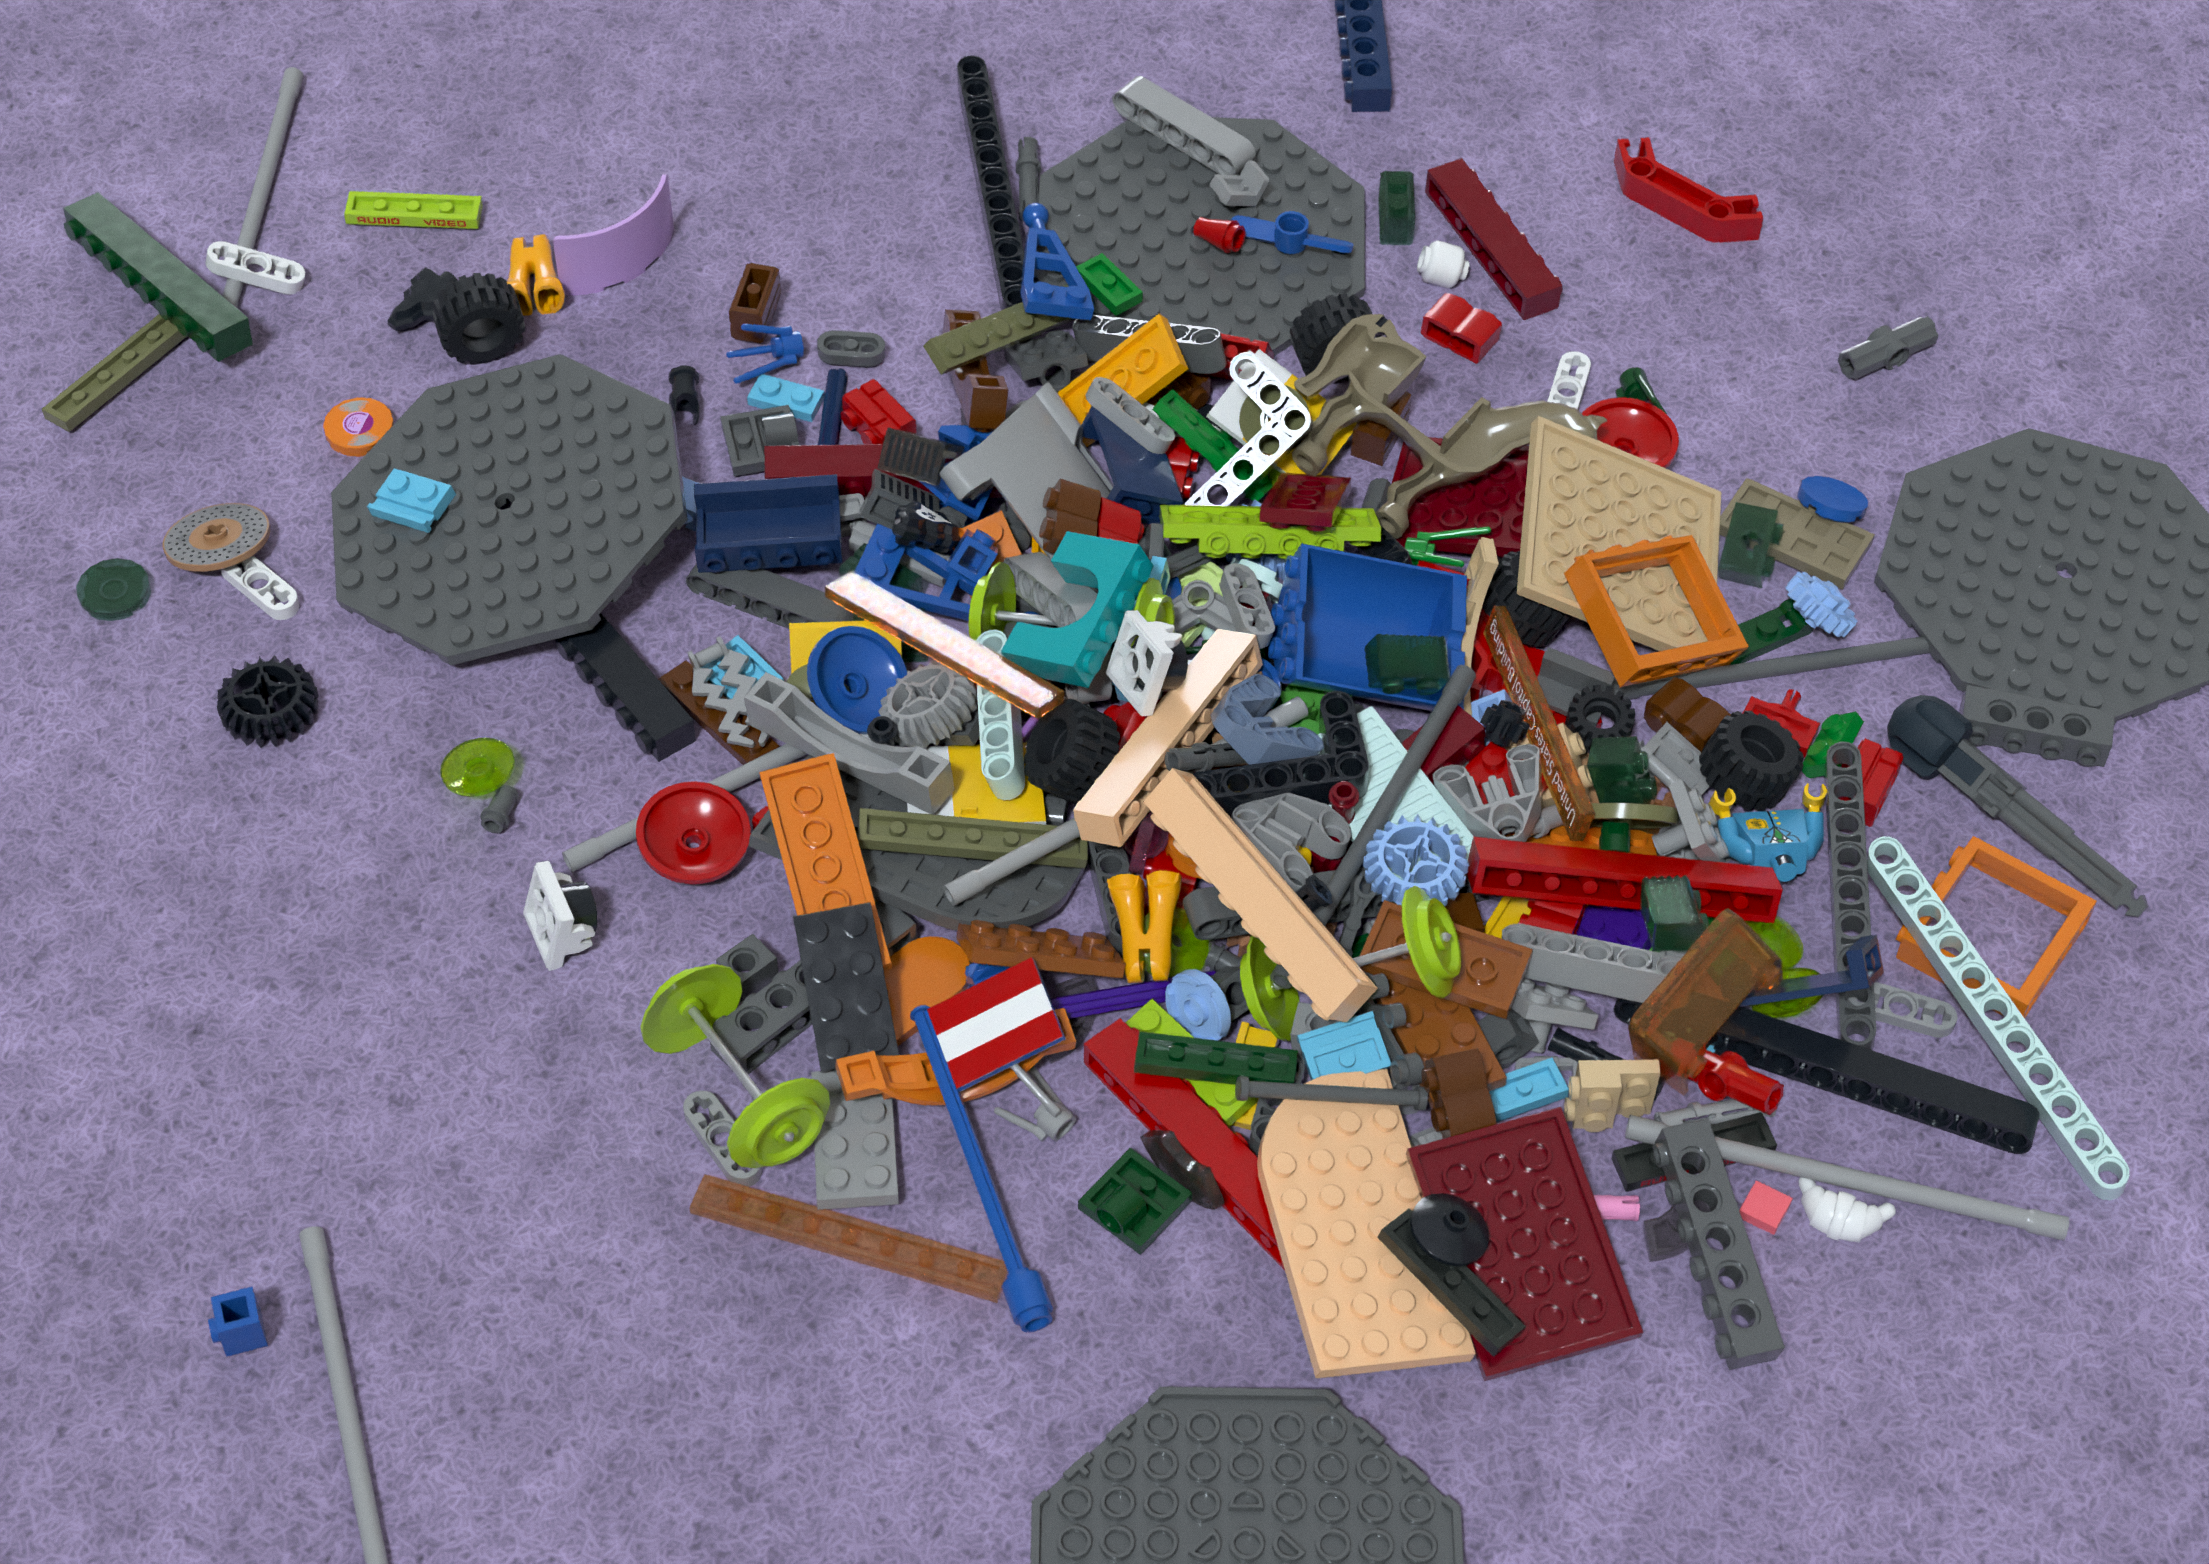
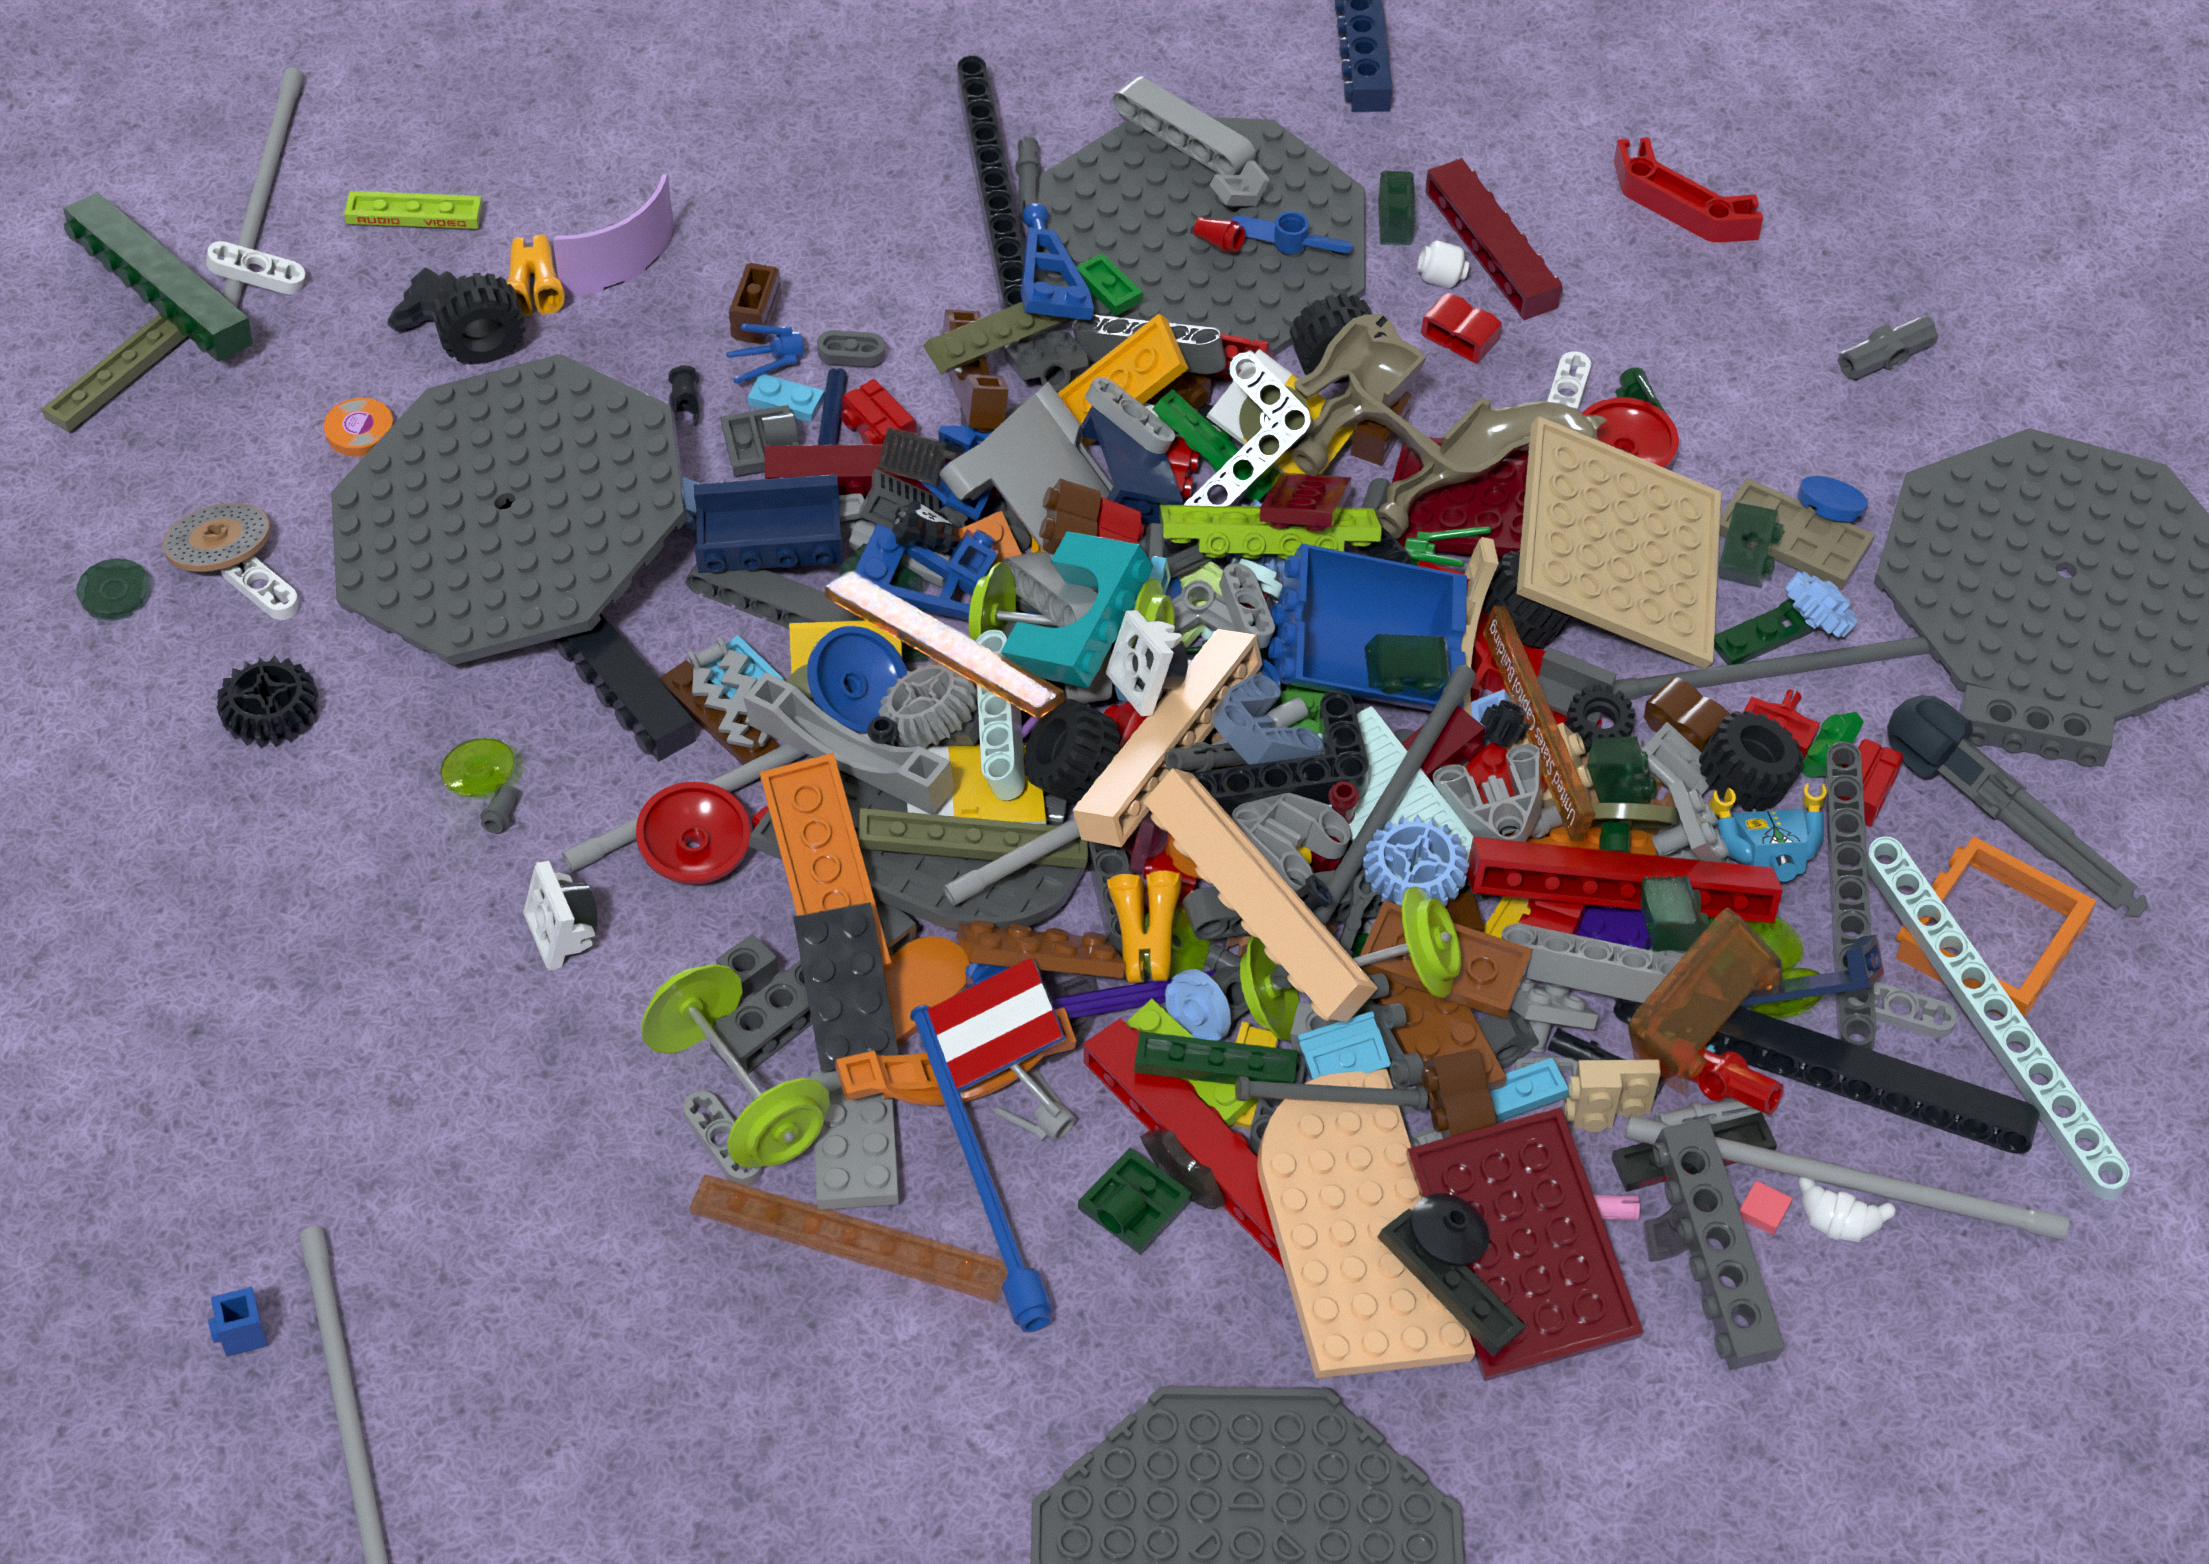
medium azure plate [367,468,456,533] -> none
orange window [1564,535,1749,687] -> none

